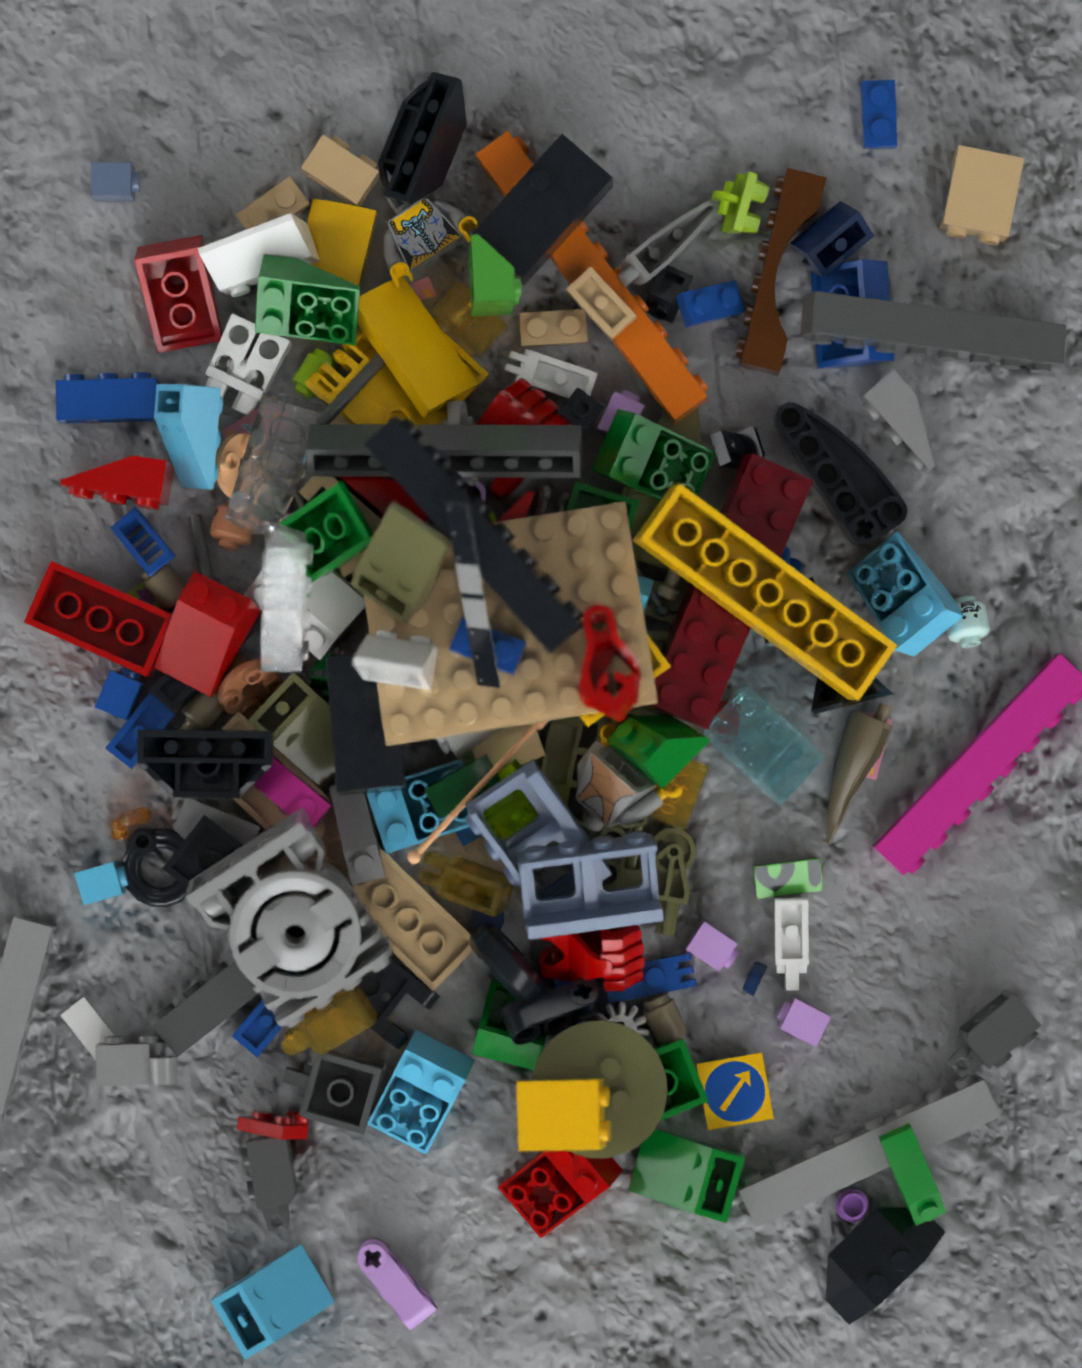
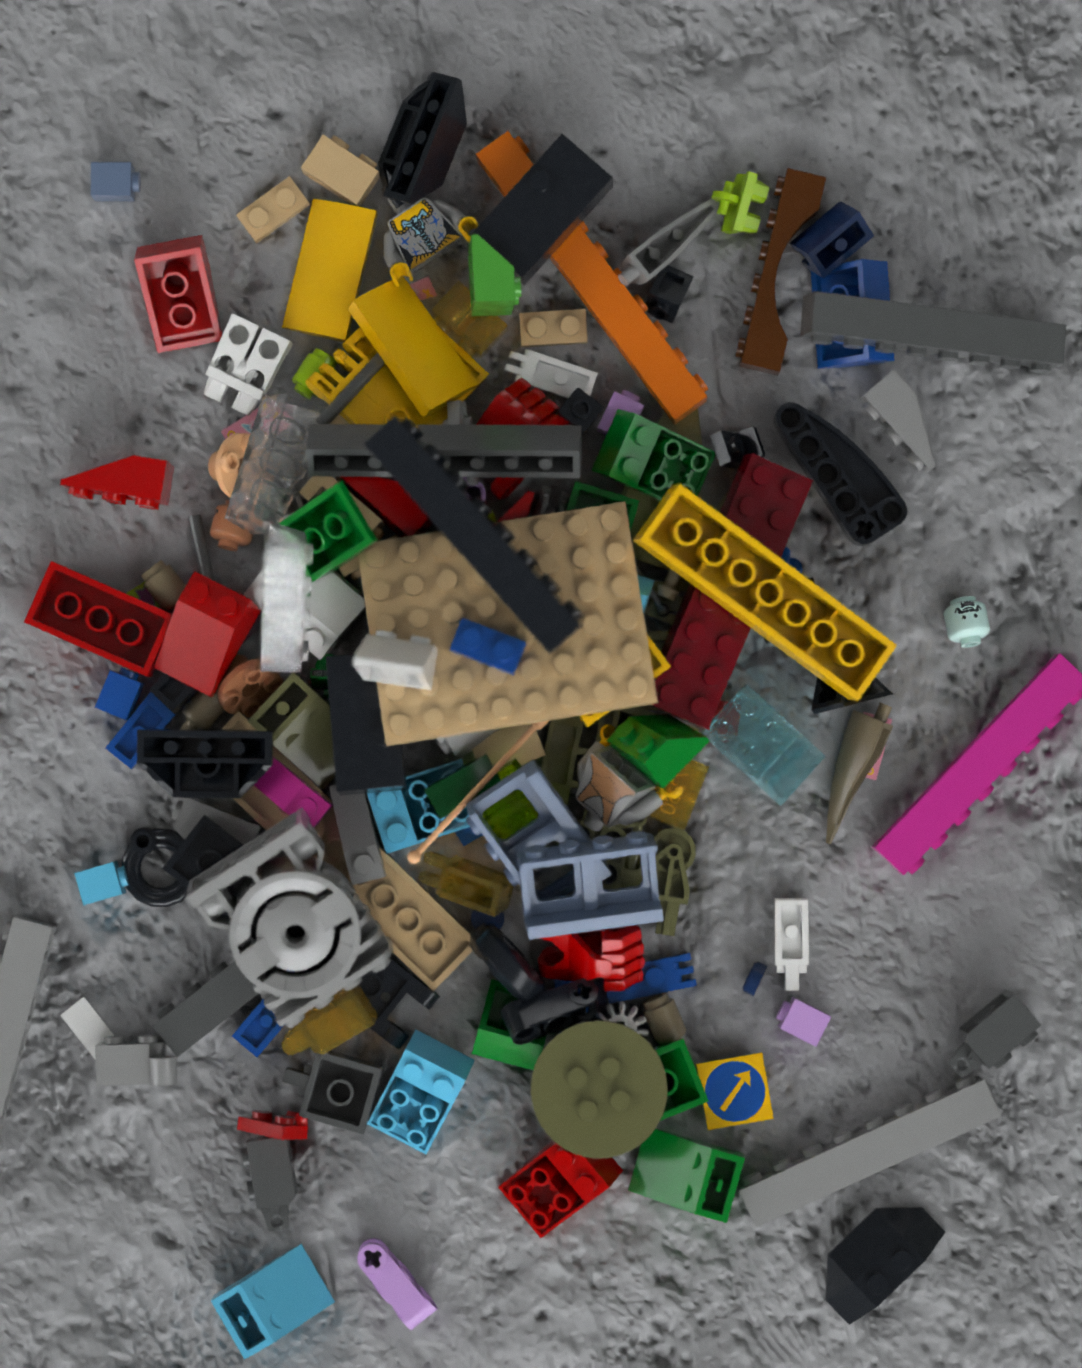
blue brick [56,372,160,424] -> none
clear orange arm [109,807,152,840] -> none
blue slope [110,507,176,577] -> none
medium azure slope [154,384,223,490] -> none
white slope [197,213,320,297] -> none
green slope [255,254,360,345] -> none
olive slope [351,502,450,624] -> none
black sticker [444,502,500,688] -> none
yellow brick [516,1078,611,1151] -> none
tan plate [566,267,637,341] -> none
red piece [578,604,641,722] -> none
blue plate [675,280,745,328] -> none
lavender brick [684,920,739,972] -> none
slope [752,857,823,899] -> none
medium lavender plate [835,1188,869,1222] -> none
medium azure slope [847,531,964,657] -> none
blue plate [860,80,897,149] -> none
green slope [878,1123,946,1226] -> none
tan panel [939,145,1024,245] -> none

